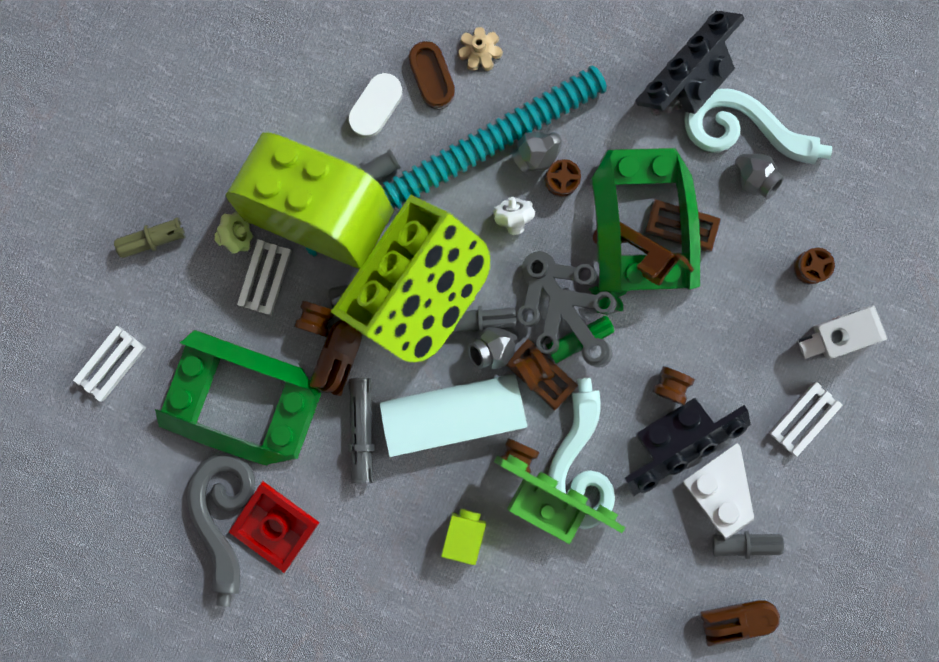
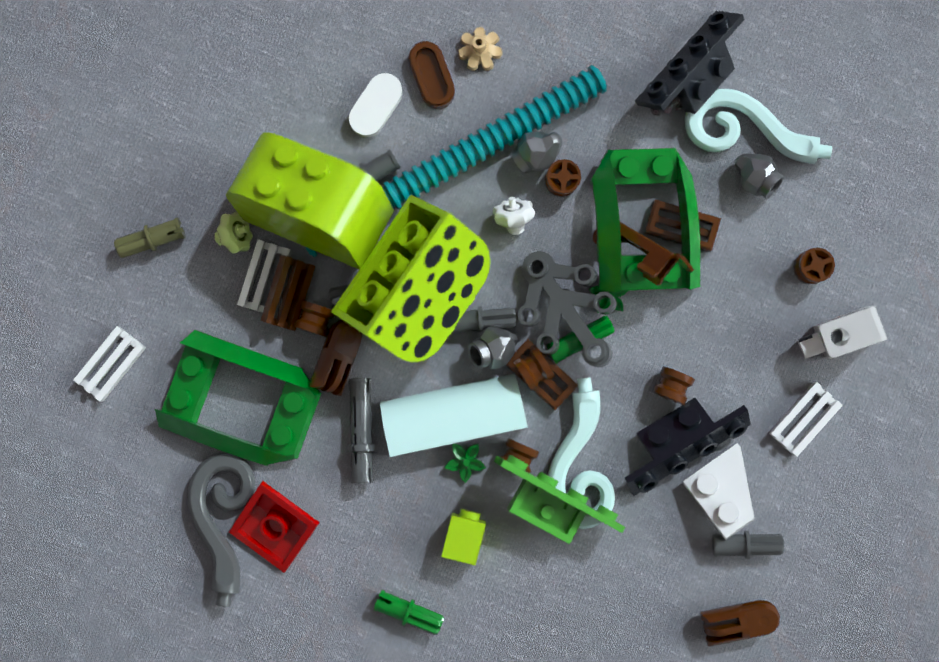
none -> reddish brown tile [260,255,315,331]
none -> green axle [373,590,444,635]
none -> green plant [444,443,486,483]

